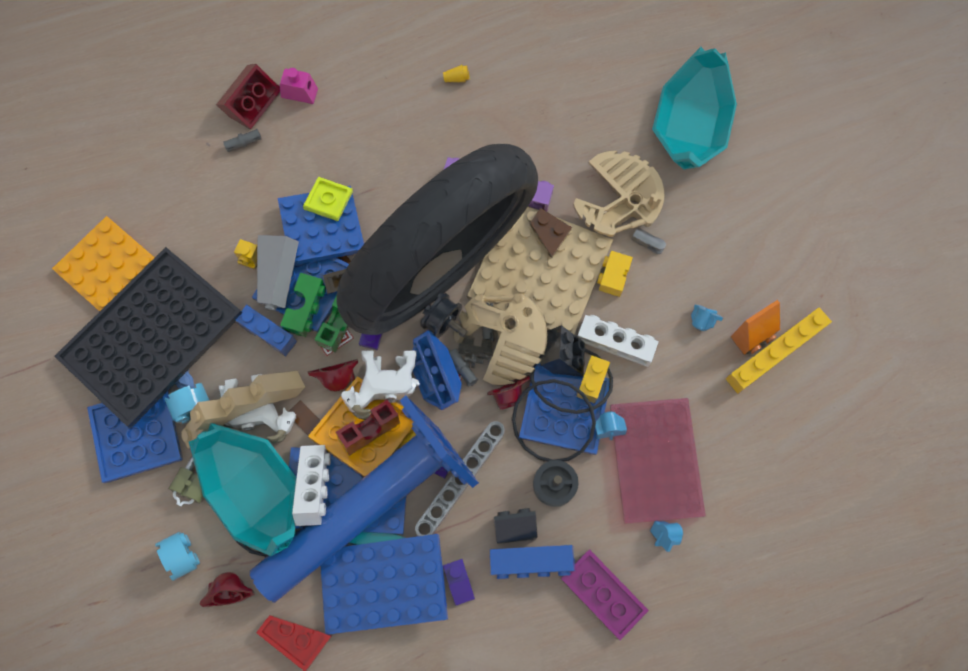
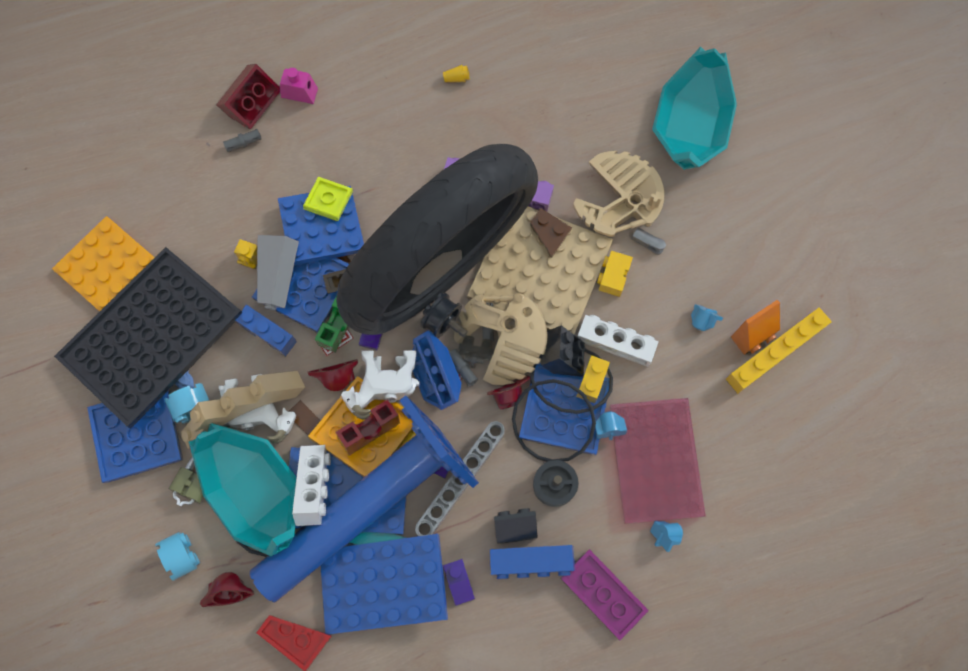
green arch [280,273,326,337] -> none

